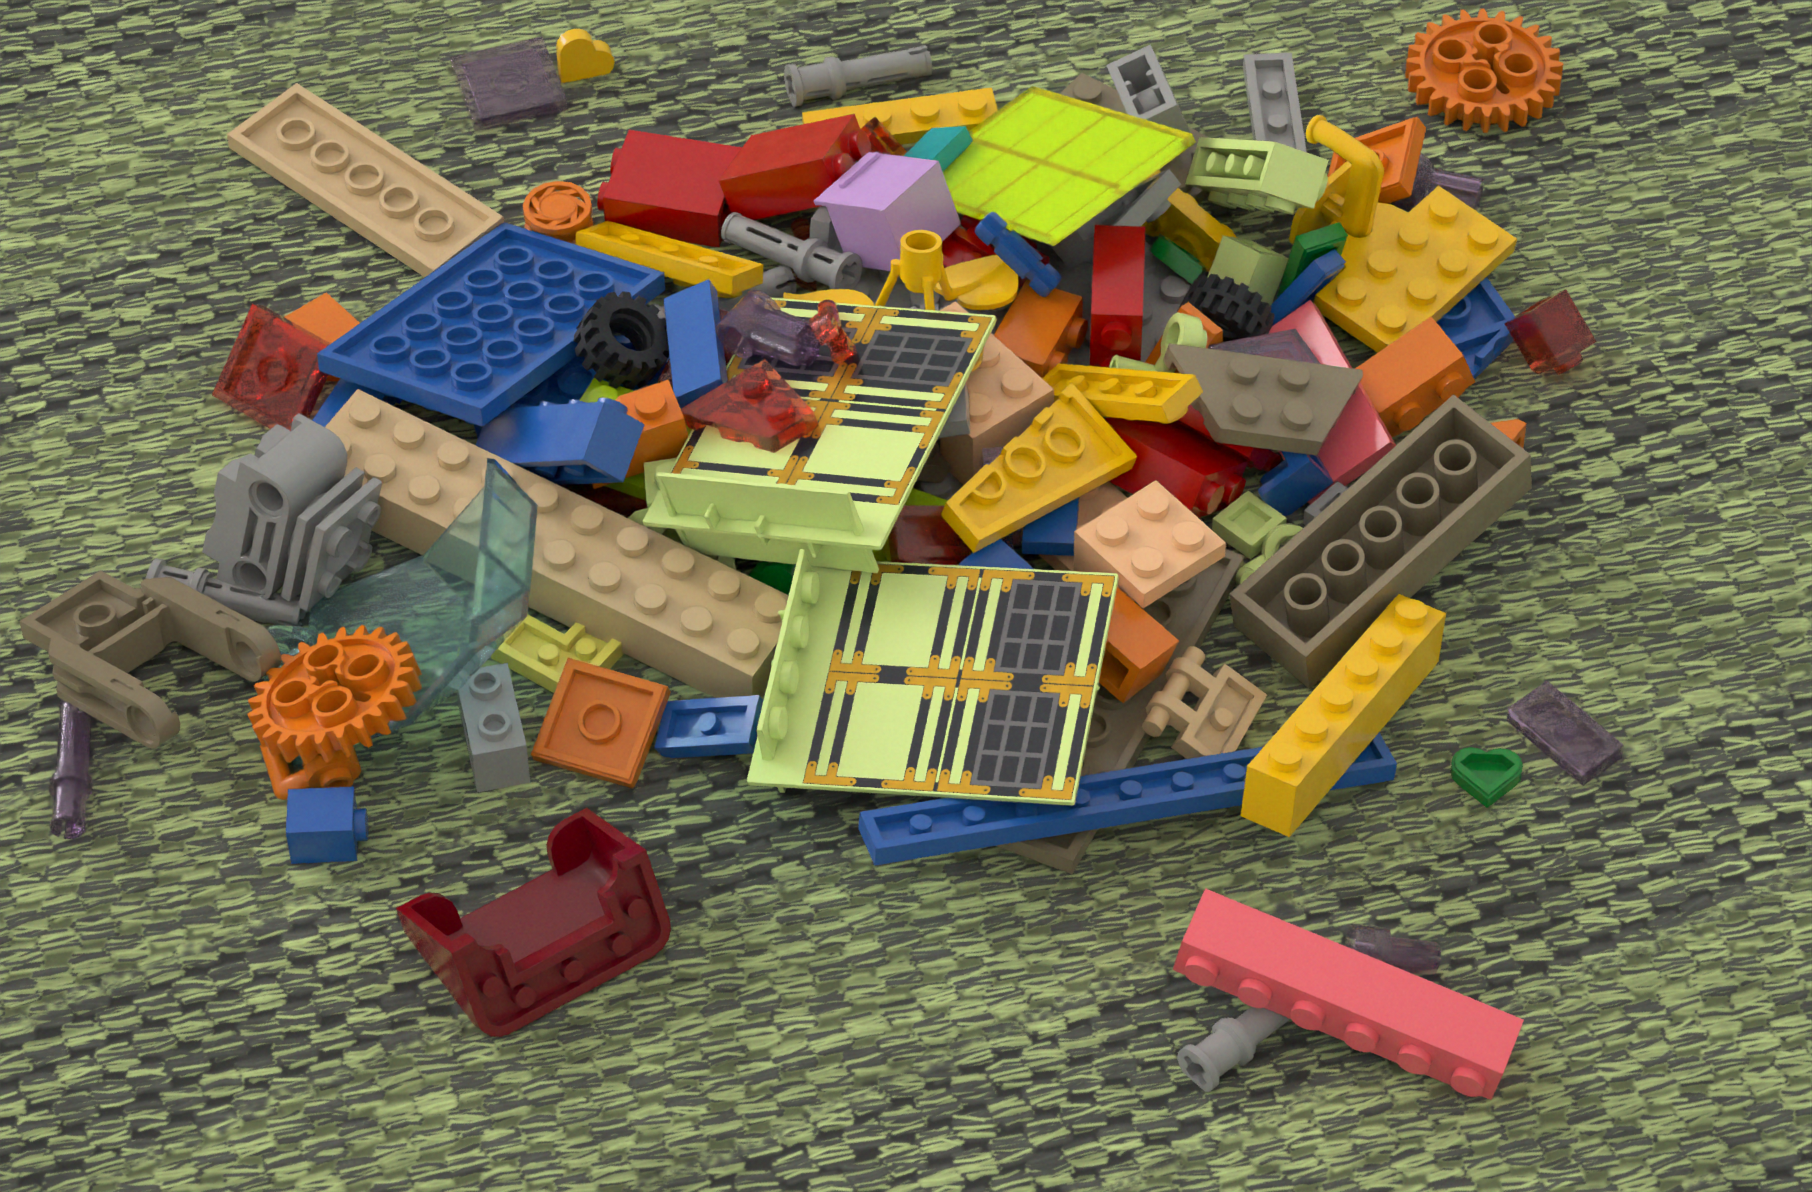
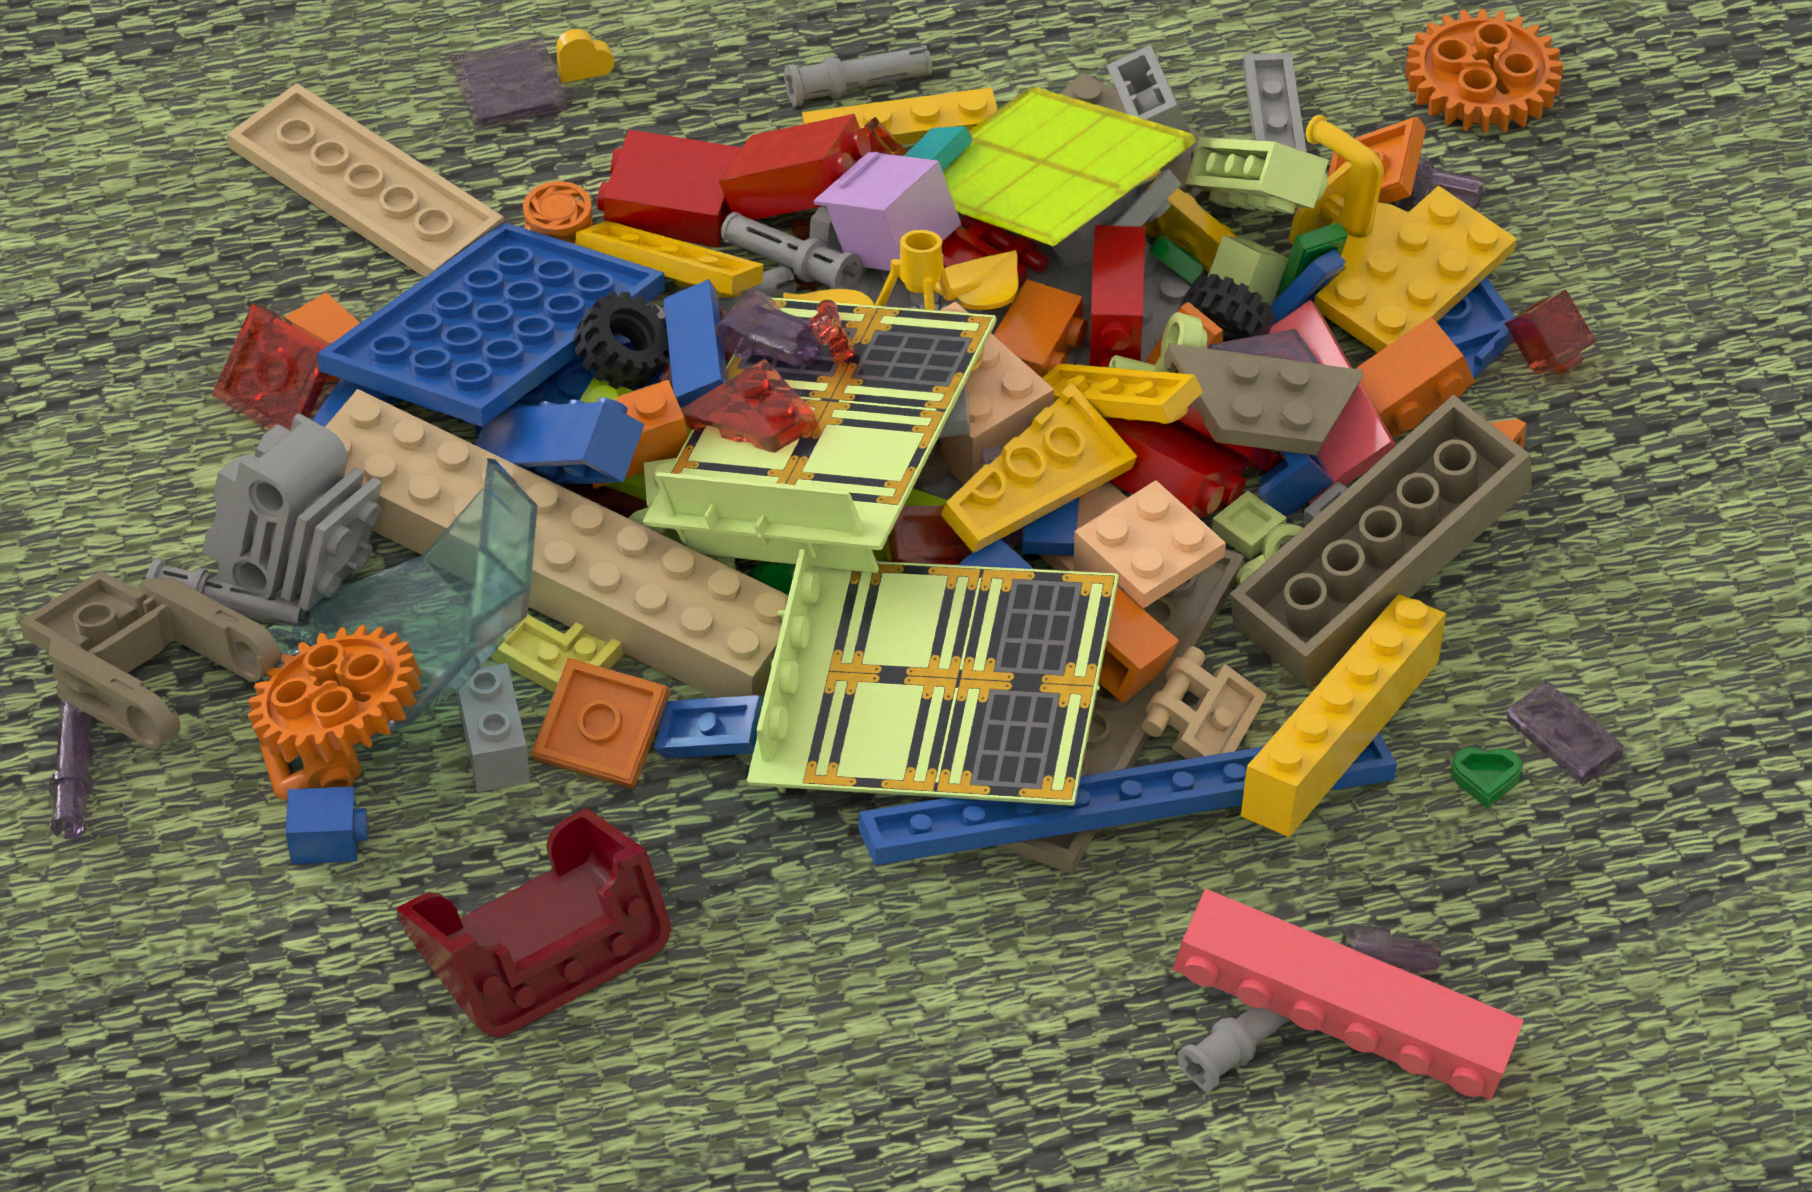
blue axle [975,212,1062,297] -> none

